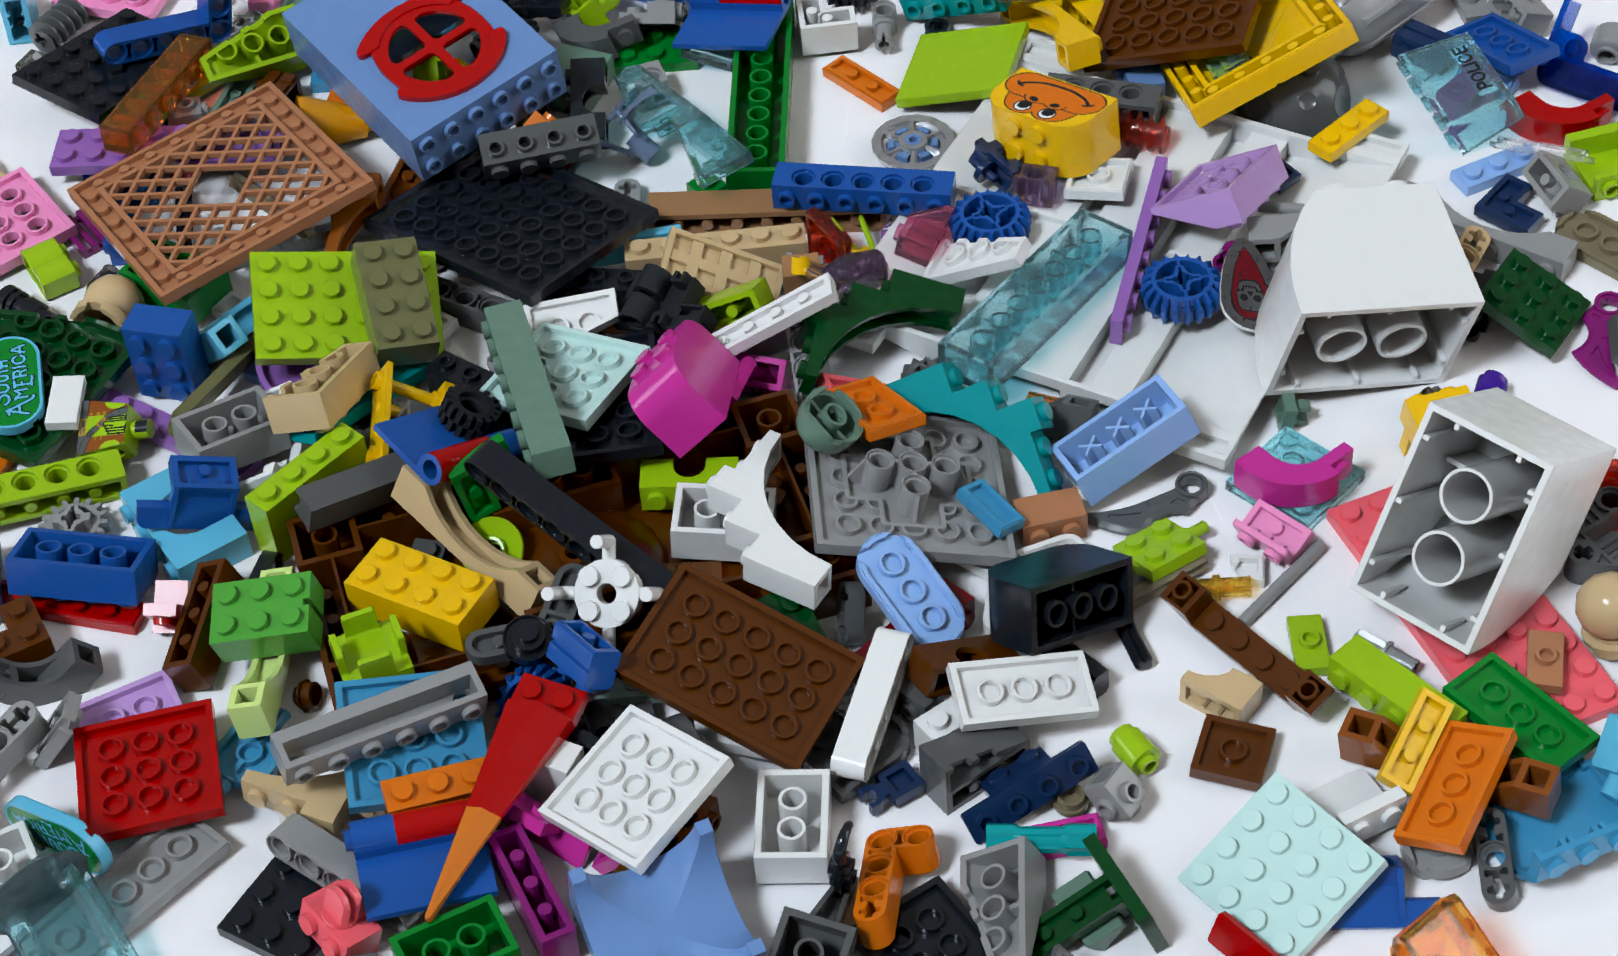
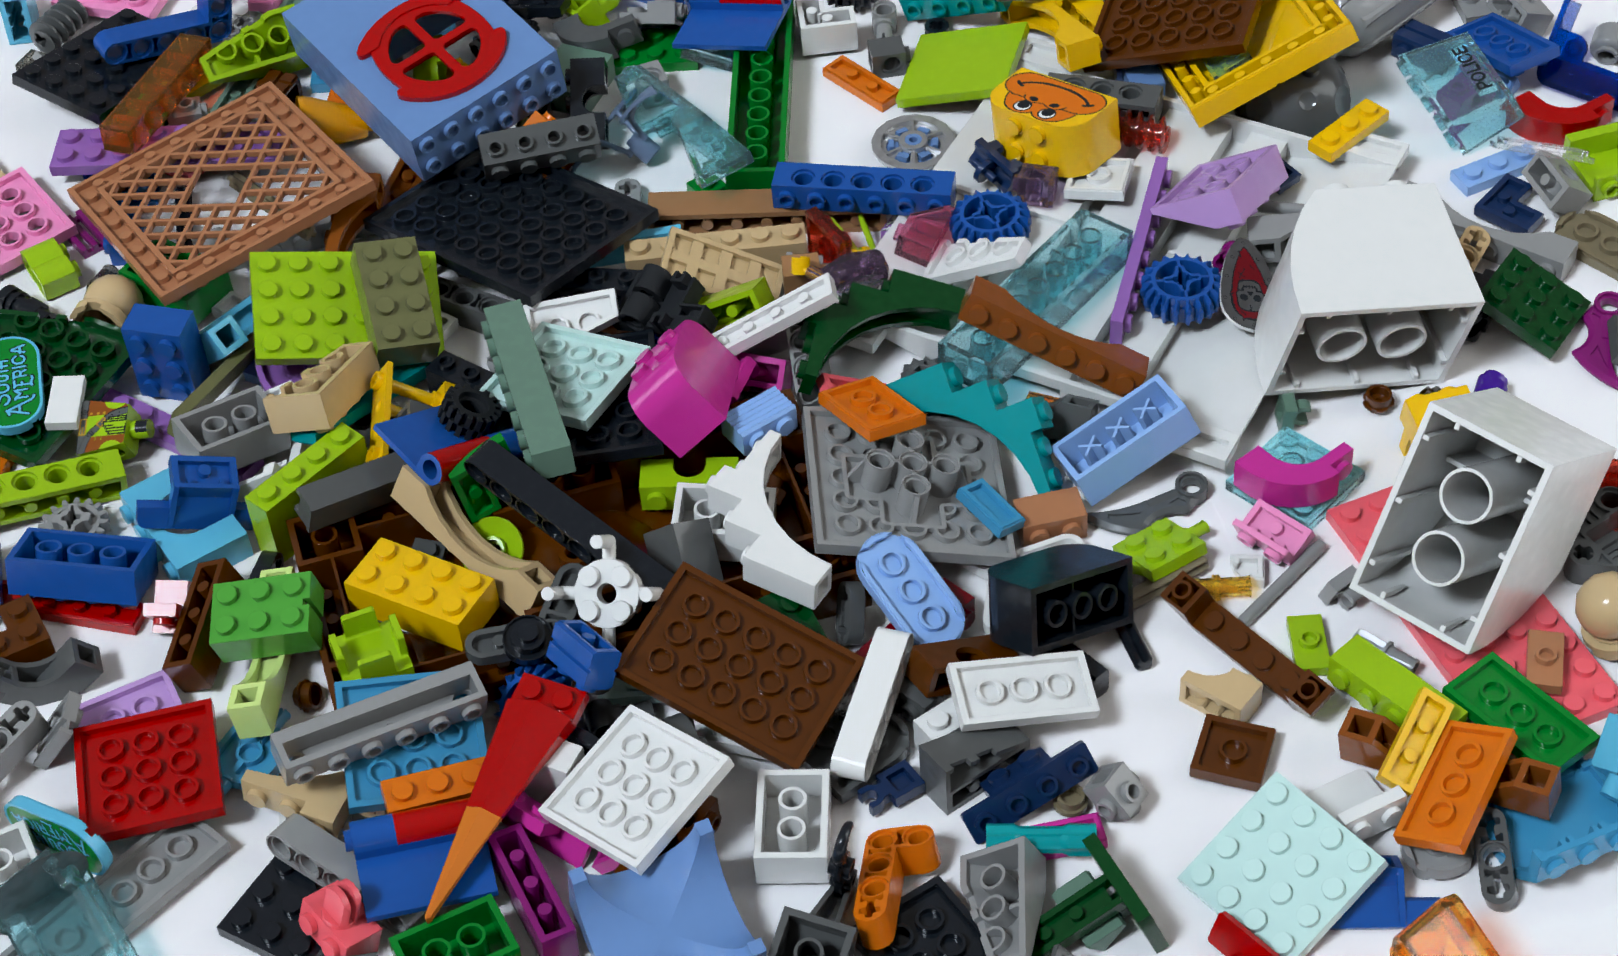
sand green cylinder [796,386,864,454] -> none
lime brick [1109,724,1160,776] -> none
none -> dark grey slope [643,518,724,581]
none -> light blue brick [721,386,798,456]
none -> dark grey brick [867,35,911,79]
none -> dark orange arch [957,275,1149,397]
none -> light grey tile [1318,564,1363,611]
none -> reddish brown plate [1363,384,1395,414]

